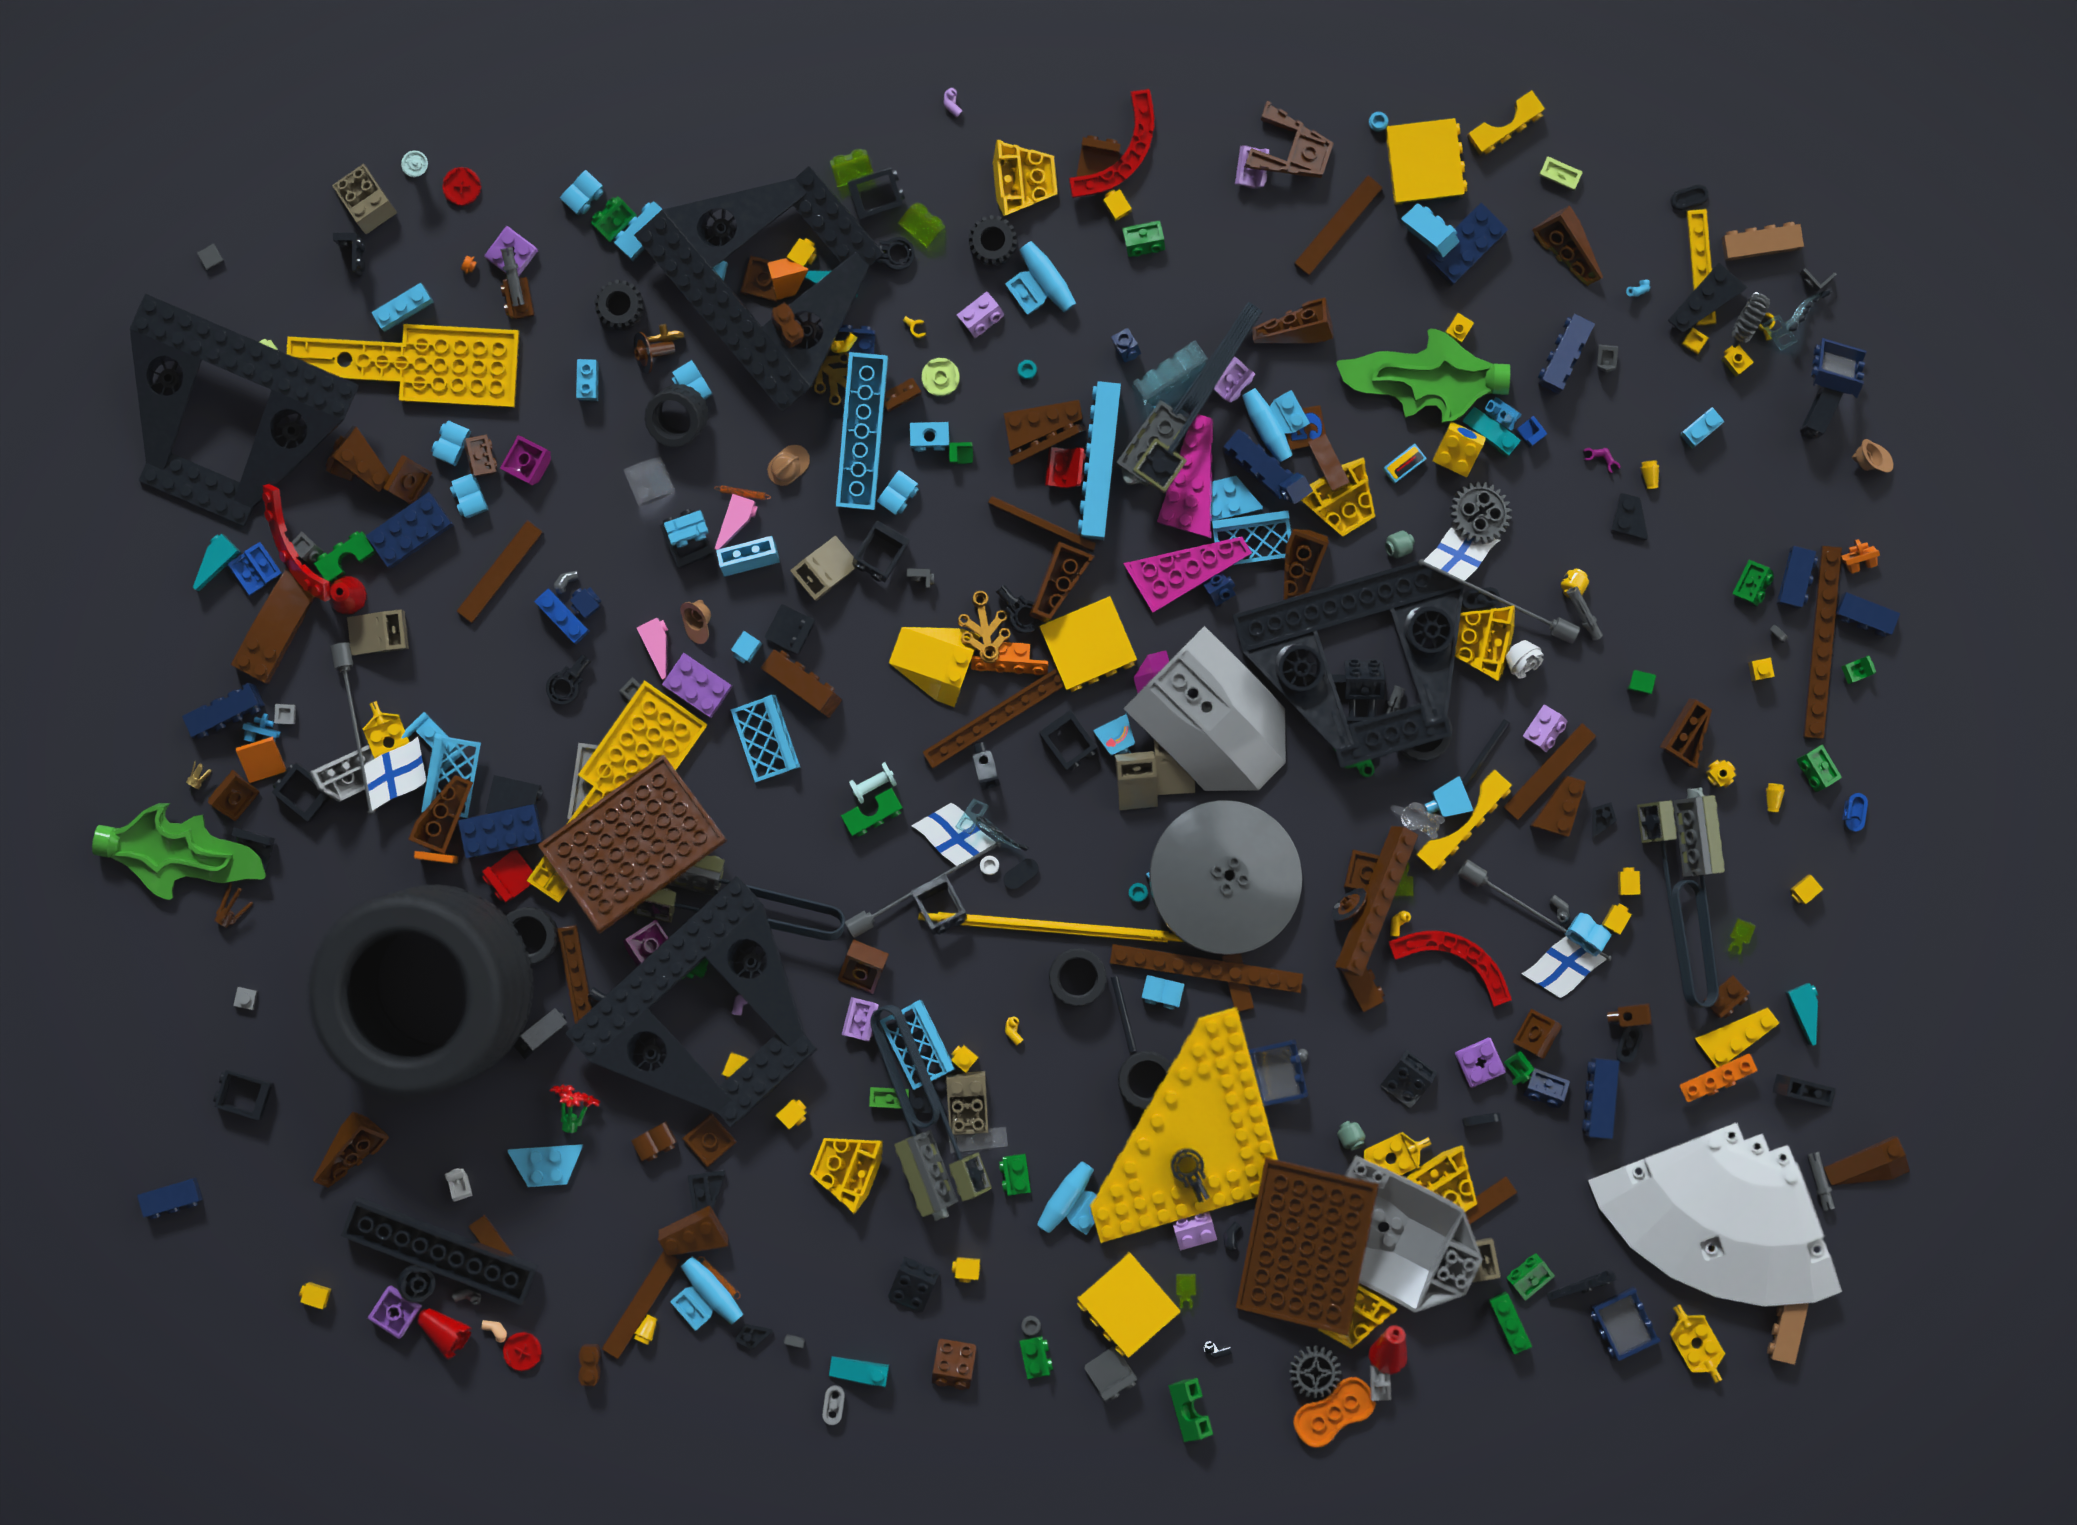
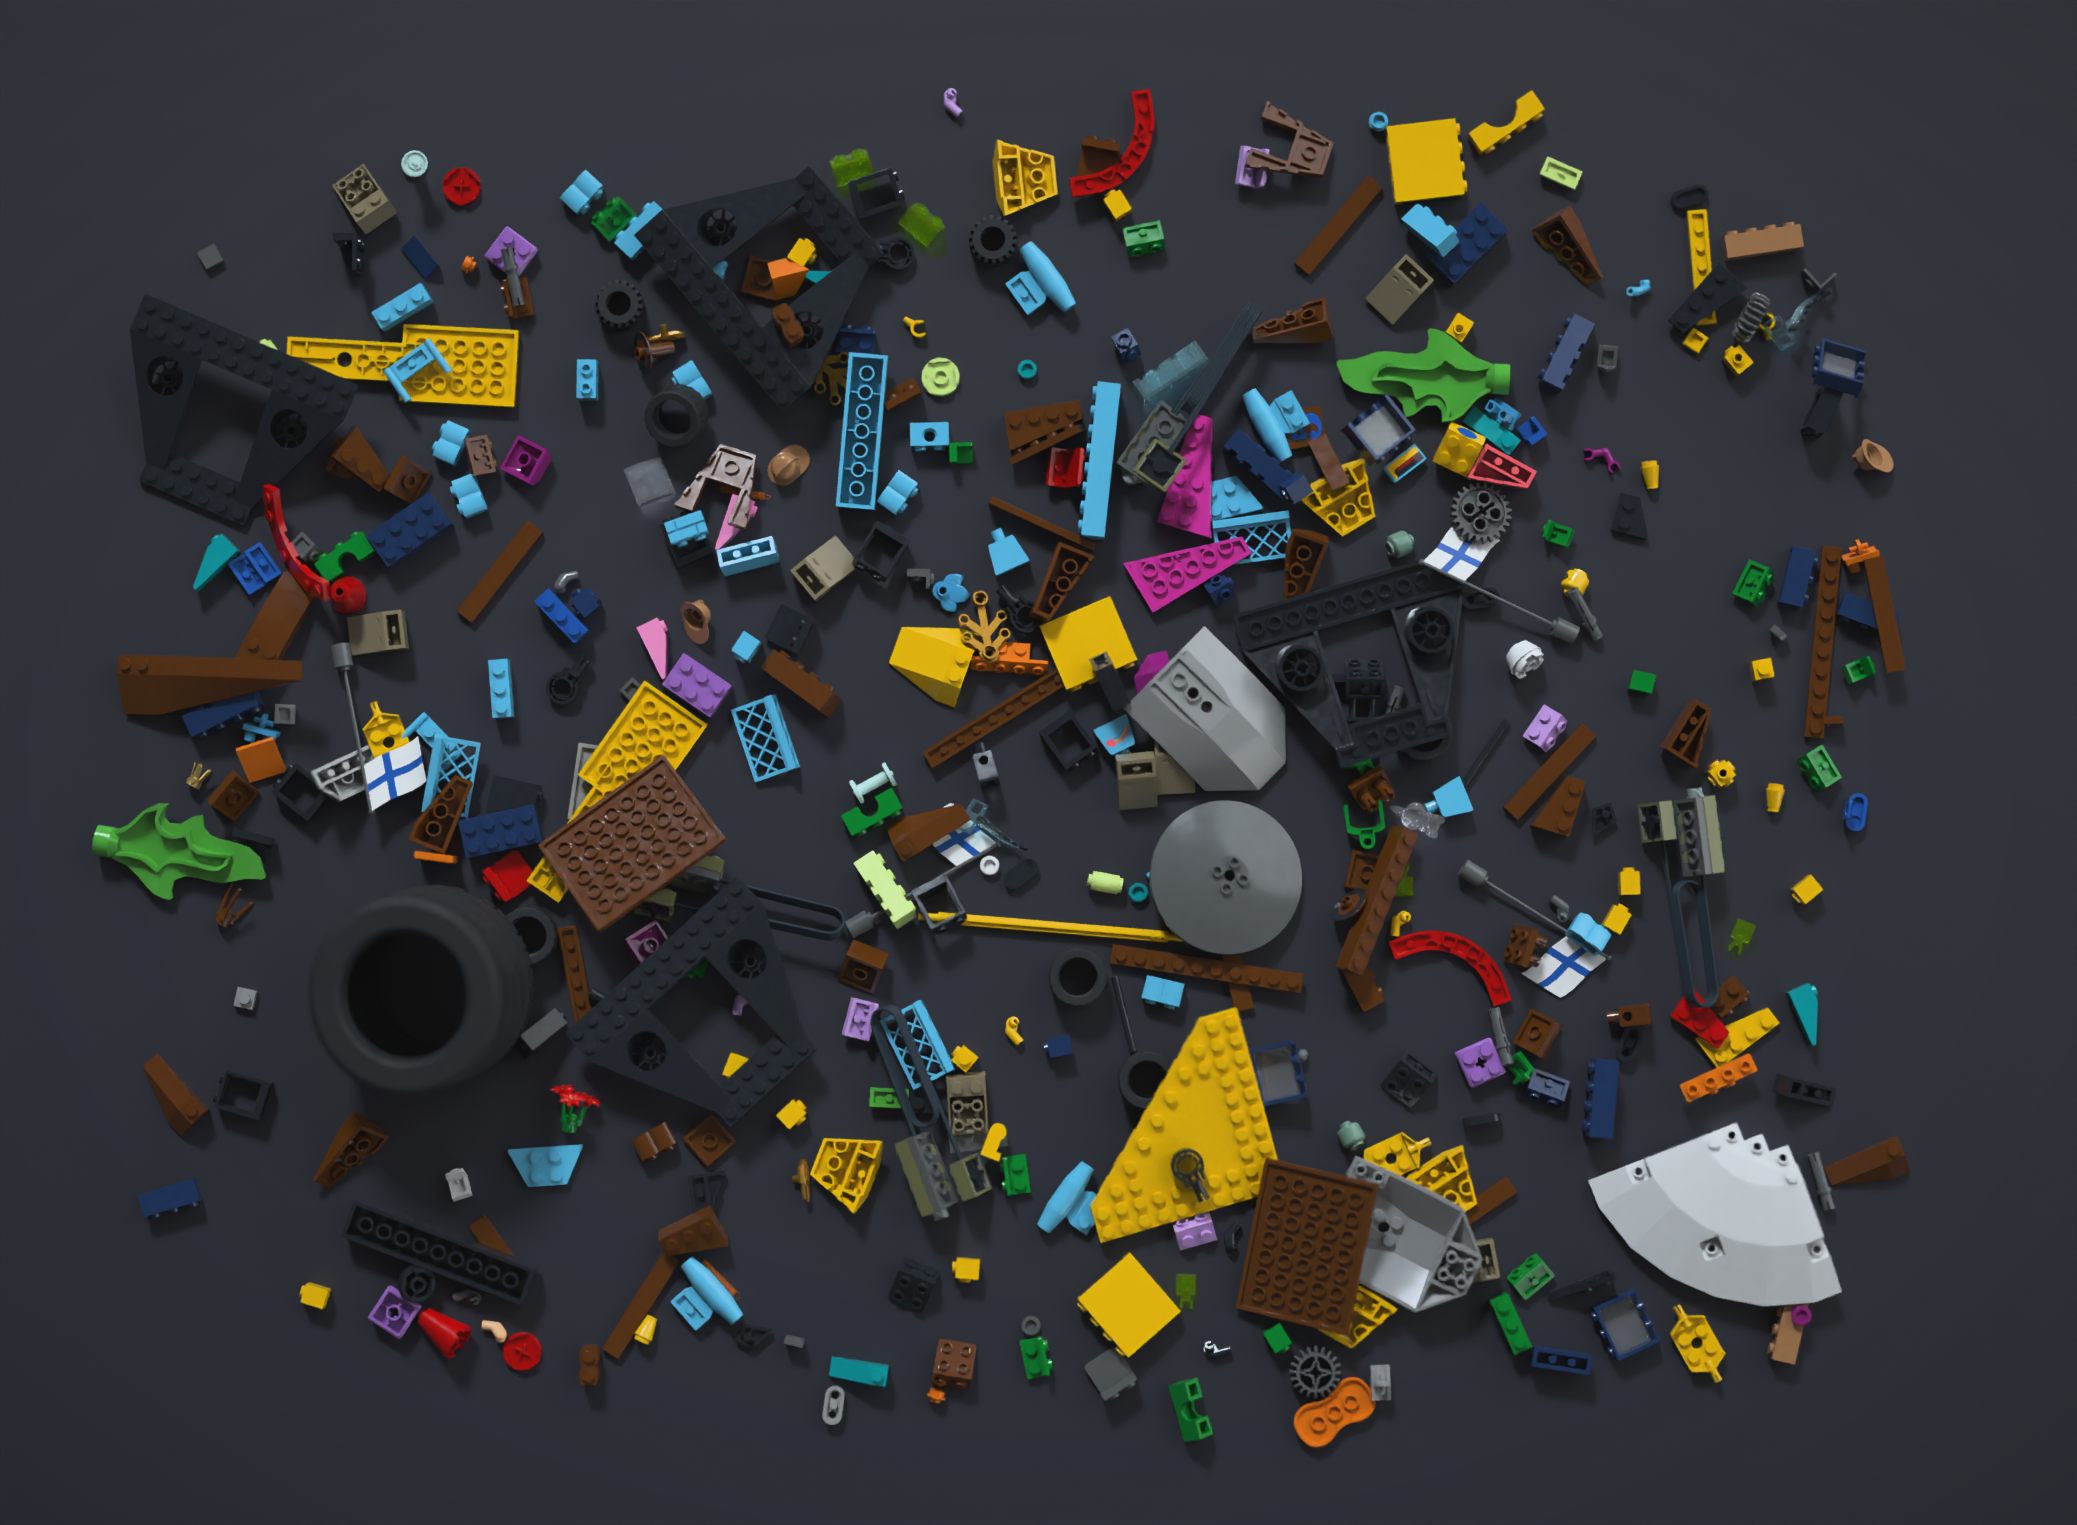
yellow arm [831,332,858,353] -> none
lavender bracket [957,292,1005,338] -> none
lavender bracket [1213,357,1255,403] -> none
red cone [1369,1326,1407,1374] -> none
yellow arch [1416,770,1512,871] -> none
yellow wedge [1455,606,1515,681] -> none
medium azure brick [1680,407,1724,449] -> none
none -> reddish brown wedge [117,655,303,715]
none -> reddish brown wedge [143,1053,210,1136]
none -> medium azure plate [383,339,452,403]
none -> dark blue slope [401,235,440,279]
none -> medium azure brick [488,659,514,719]
none -> wing [674,444,757,531]
none -> pearl gold piece [792,1159,811,1203]
none -> yellowish green wedge [854,851,917,929]
none -> reddish brown wedge [887,804,971,862]
none -> orange plate [927,1388,946,1403]
none -> dark azure plate [932,574,970,612]
none -> yellow leg [980,1123,1007,1161]
none -> medium azure torso [988,528,1030,577]
none -> dark blue brick [1043,1034,1073,1058]
none -> yellowish green head [1087,871,1123,894]
none -> black window [1089,651,1131,711]
none -> green brick [1263,1322,1292,1354]
none -> window [1341,394,1416,467]
none -> green piece [1343,800,1385,850]
none -> reddish brown plate [1347,764,1395,813]
none -> dark tan slope [1365,254,1434,325]
none -> coral wedge [1466,444,1537,490]
none -> dark grey pin [1488,1007,1514,1067]
none -> reddish brown plate [1503,924,1547,968]
none -> dark blue brick [1529,1345,1592,1375]
none -> green bracket [1542,520,1575,548]
none -> red wing [1670,988,1730,1049]
none -> magenta tile [1791,1306,1811,1326]
none -> reddish brown tile [1824,716,1844,725]
none -> reddish brown tile [1863,556,1906,673]

